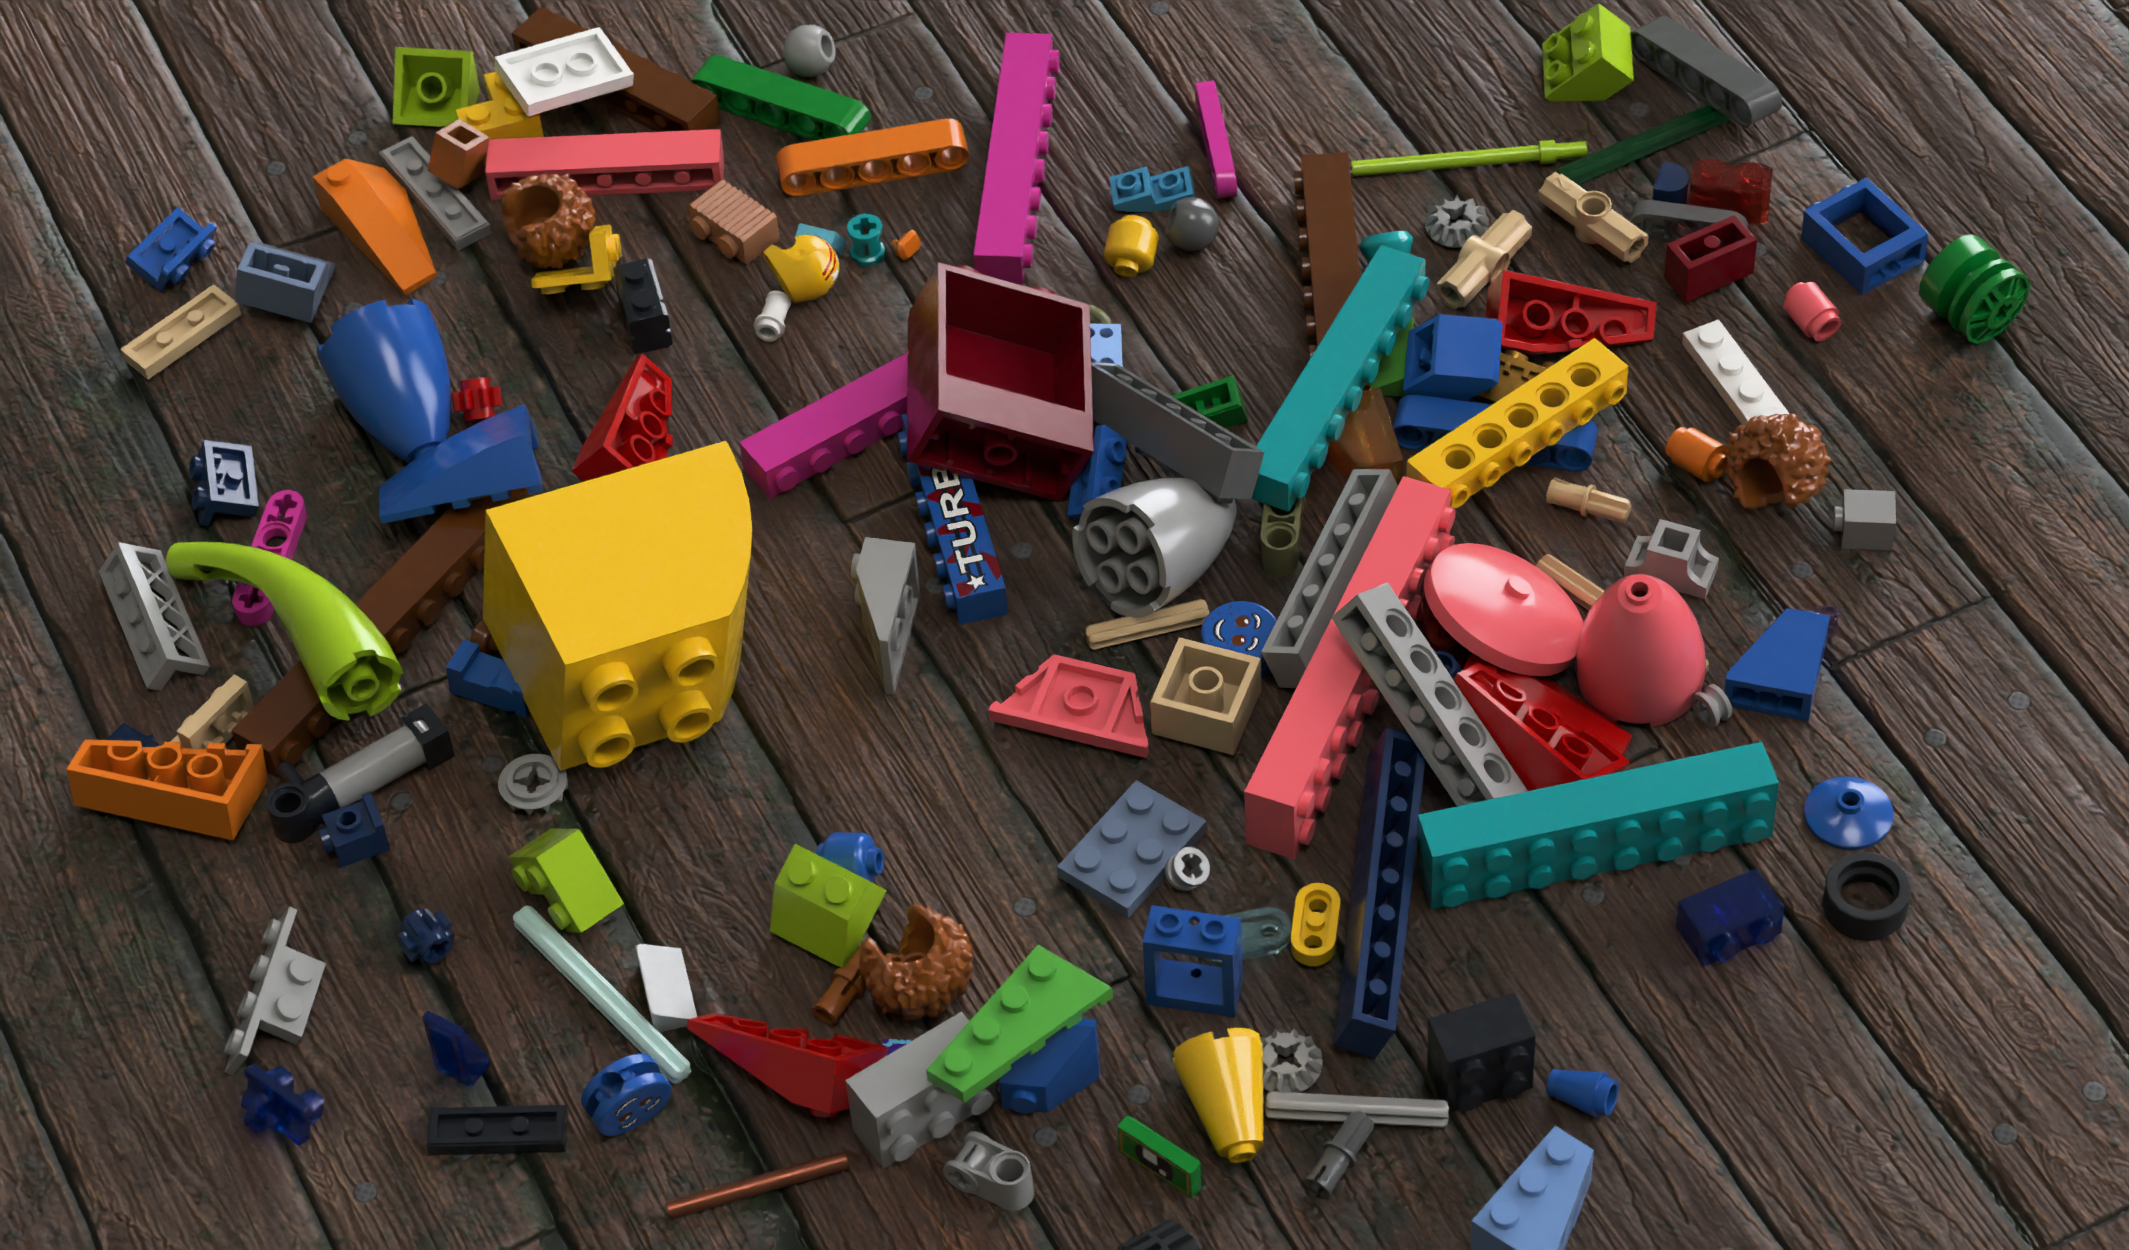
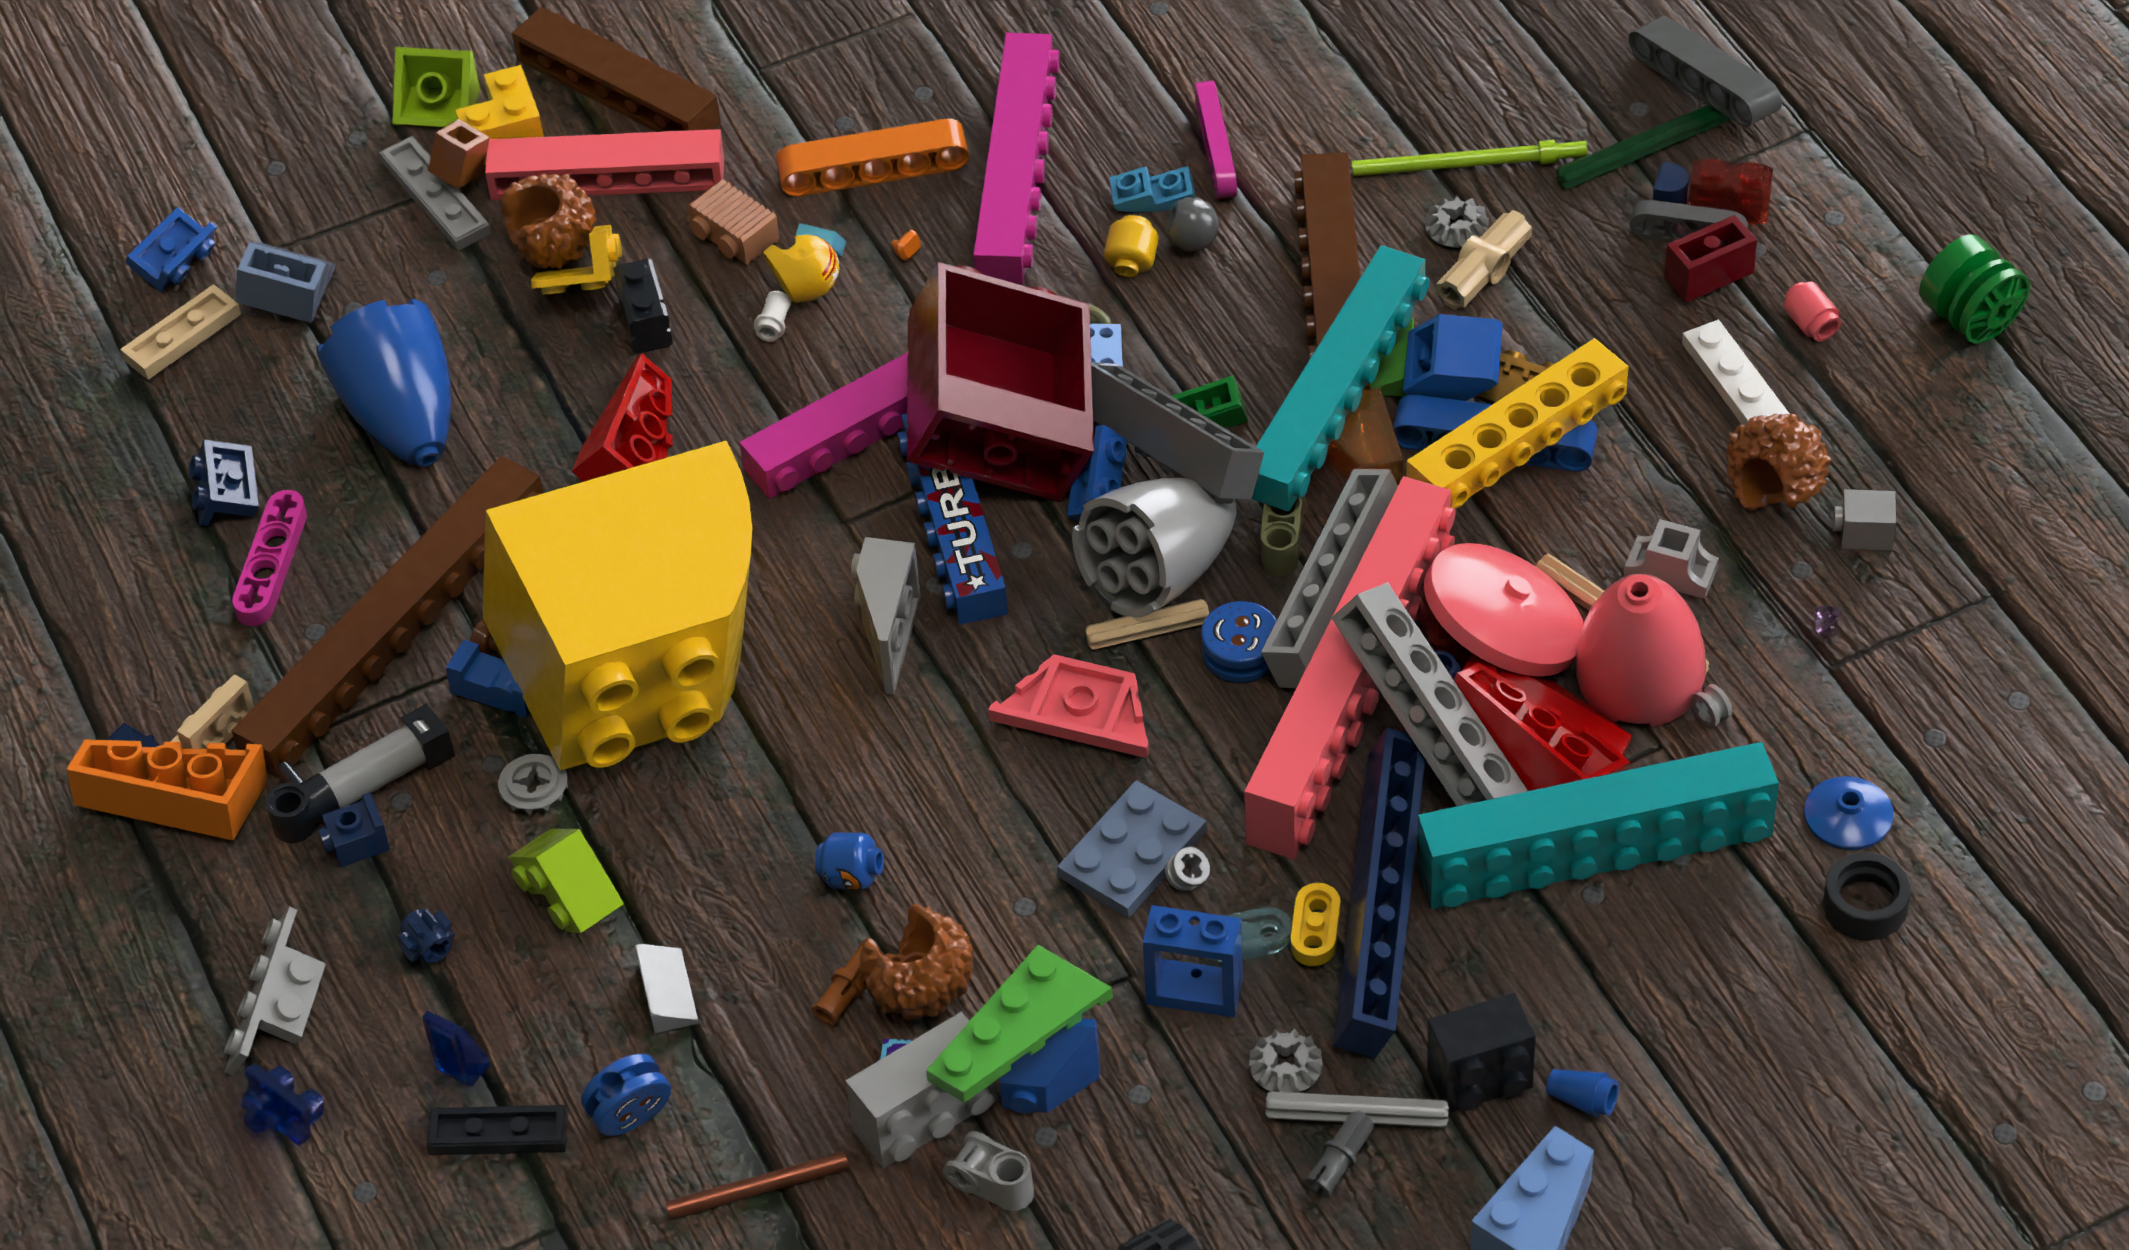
light grey fence [98,542,210,691] -> none
lime brick [166,542,404,721] -> none
orange wedge [313,158,437,296] -> none
blue wedge [379,404,543,524] -> none
red gear [451,377,503,422] -> none
white plate [495,27,634,116] -> none
light aqua axle [512,905,691,1084] -> none
red wedge [687,1013,888,1118] -> none
green beam [690,55,871,141] -> none
lime slope [770,844,887,968] -> none
light grey piece [783,25,836,77] -> none
teal bush [847,214,885,267] -> none
green tile [1117,1115,1202,1199] -> none
tan brick [1150,637,1261,755] -> none
yellow cone [1172,1028,1263,1163] -> none
teal cone [1359,230,1413,265] -> none
red wedge [1485,270,1657,355] -> none
tan piece [1538,172,1649,264] -> none
lime slope [1542,3,1634,101] -> none
tan axle [1546,477,1631,523] -> none
orange brick [1666,427,1728,482] -> none
clear blue brick [1676,868,1785,967] -> none
blue slope [1724,608,1830,722] -> none
blue window [1801,177,1929,295] -> none

